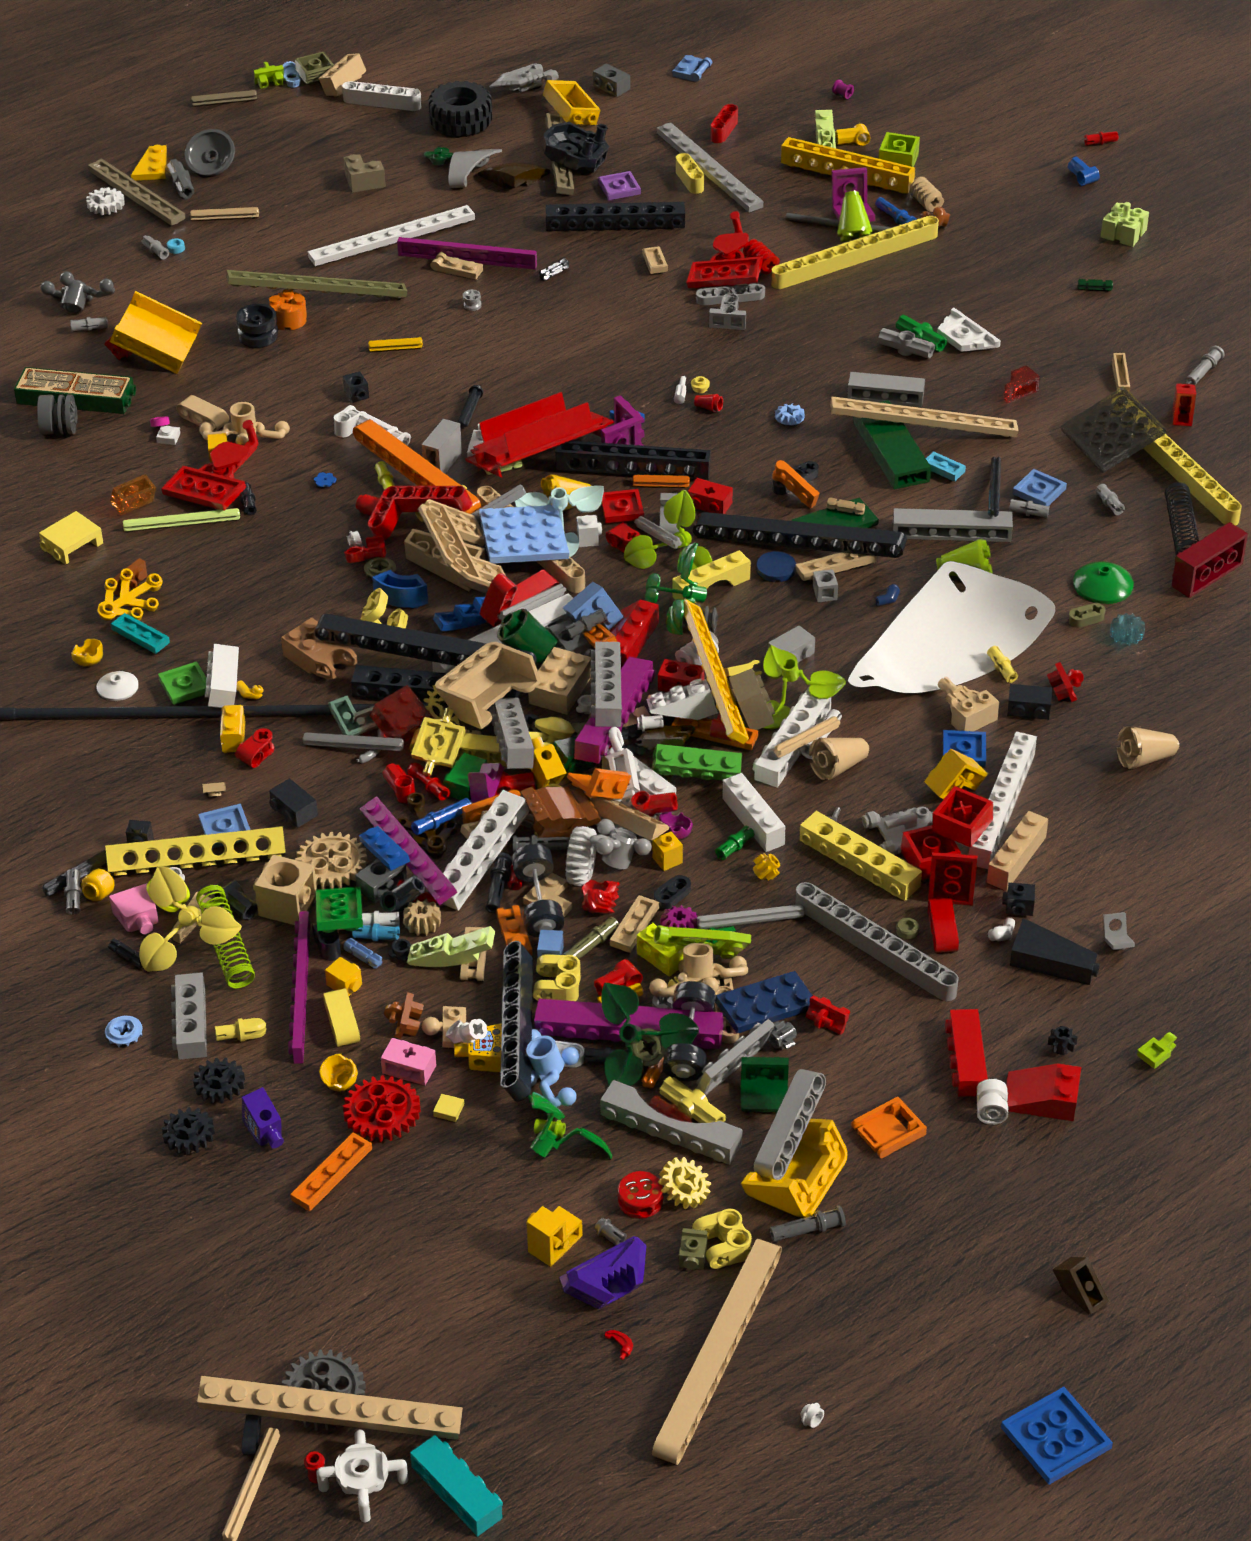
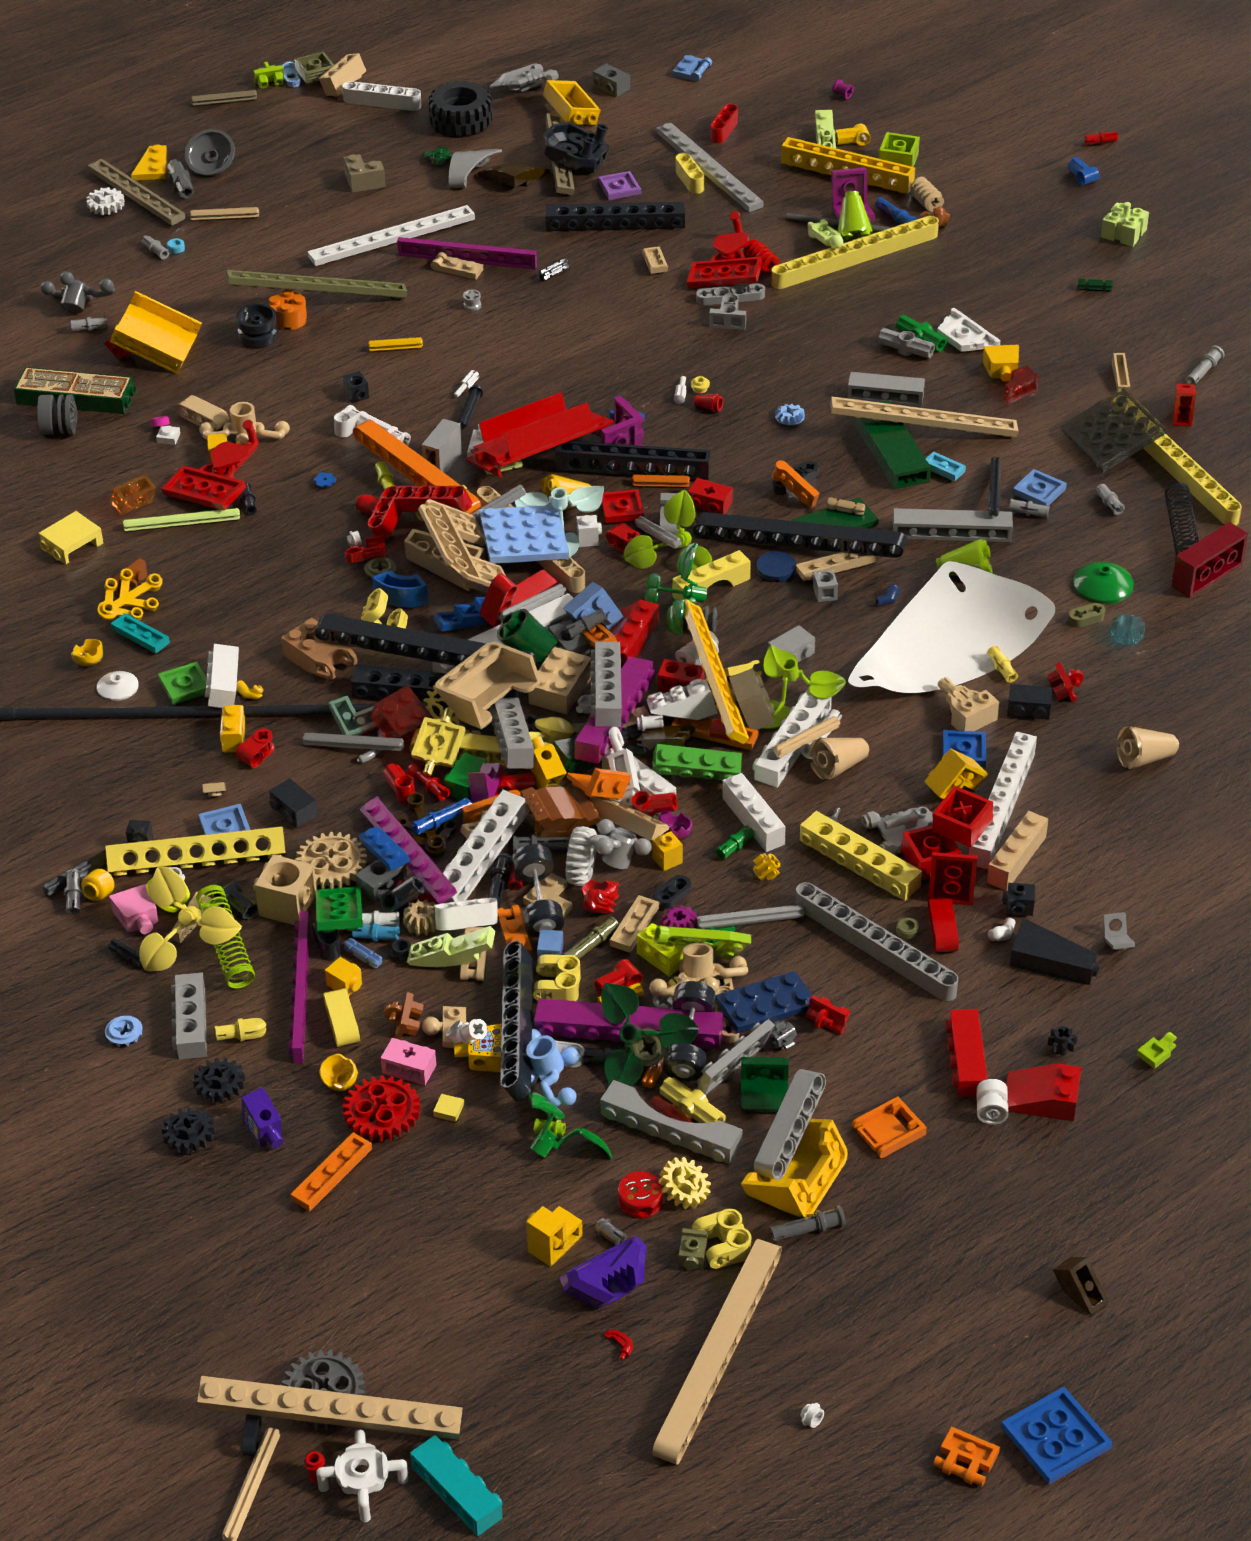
none -> white beam [435,898,498,930]
none -> white axle [454,370,479,397]
none -> yellowish green plate [808,219,843,249]
none -> orange plate [933,1426,1000,1487]
none -> yellow torso [983,345,1019,382]

